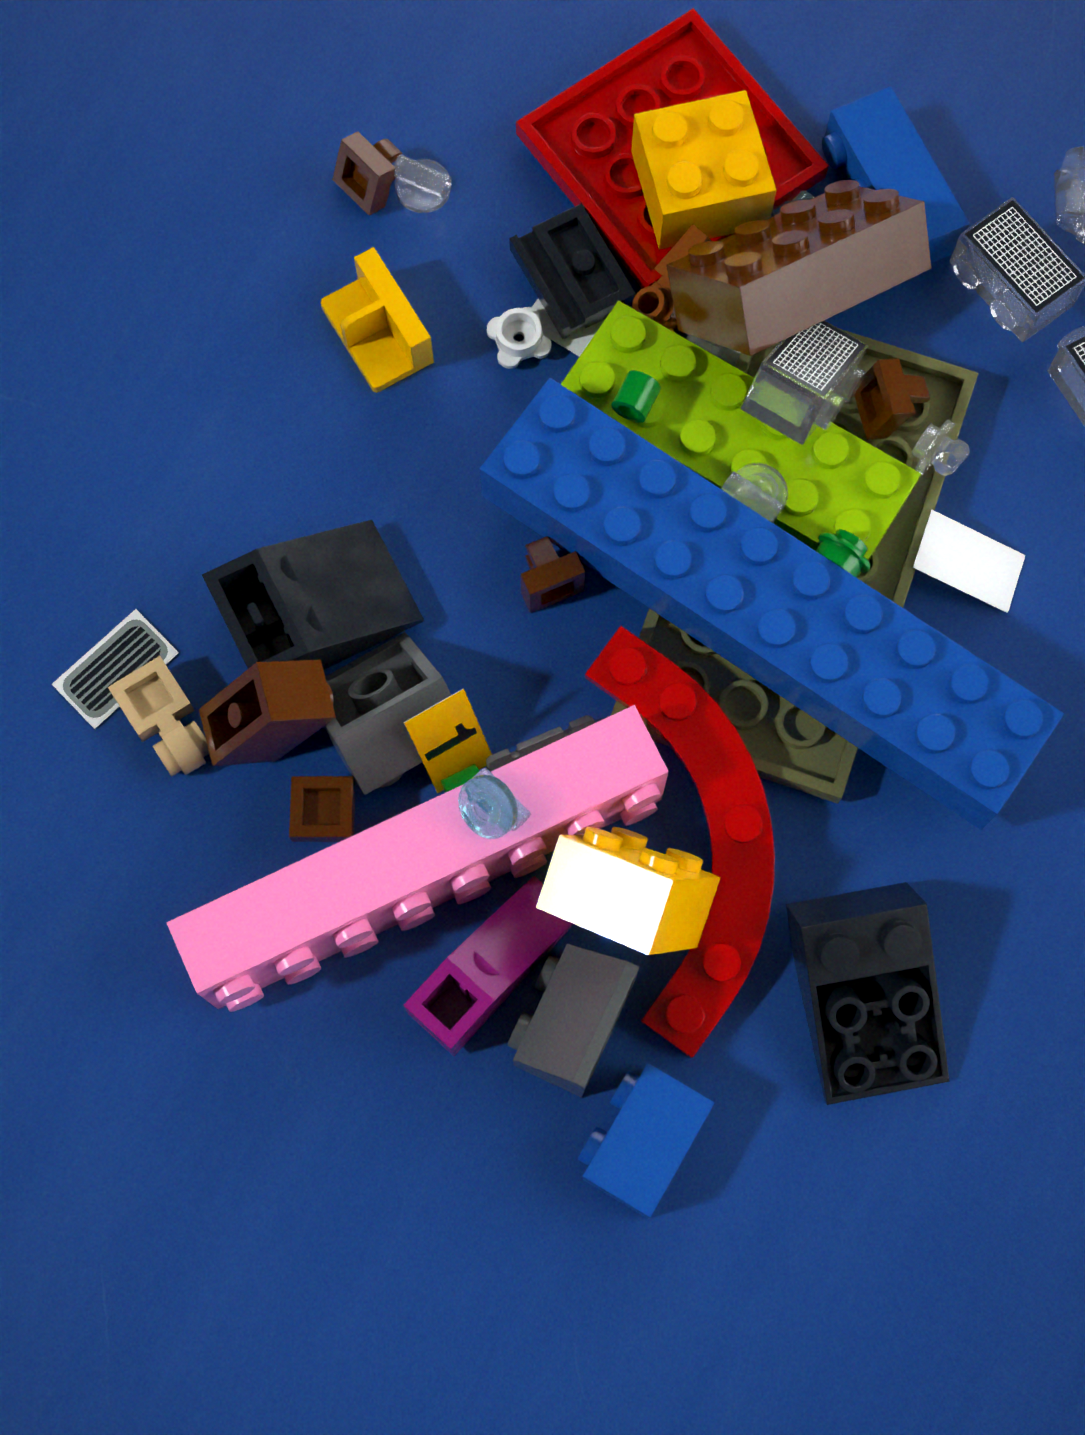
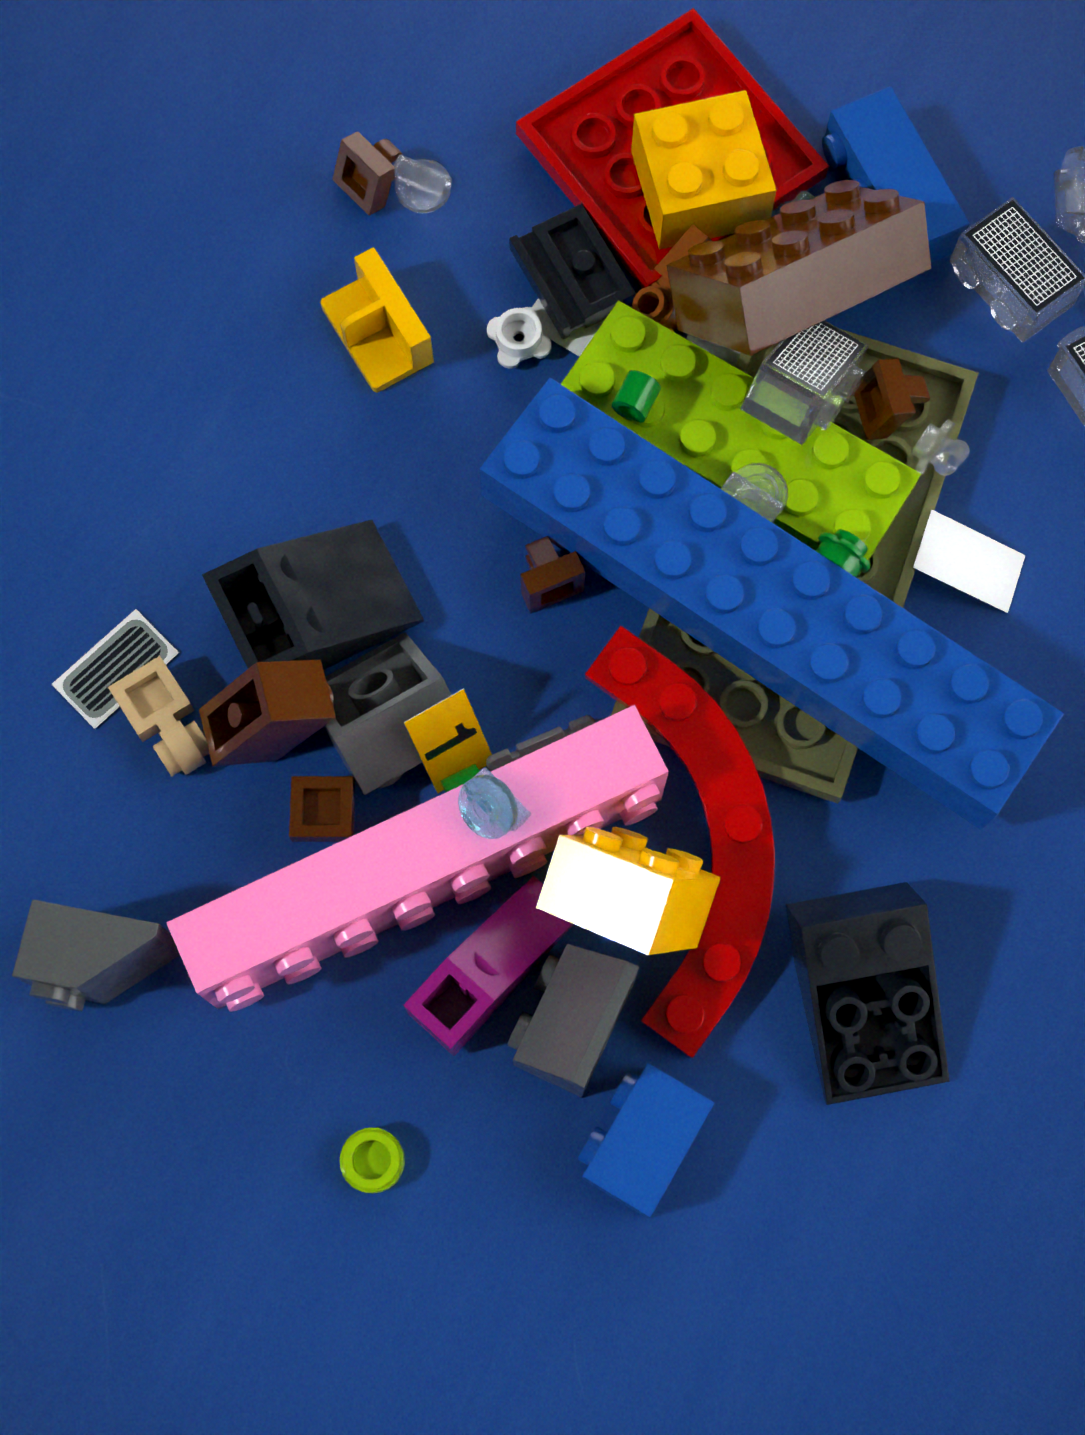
none -> dark grey slope [12,899,180,1011]
none -> lime tile [340,1128,405,1194]

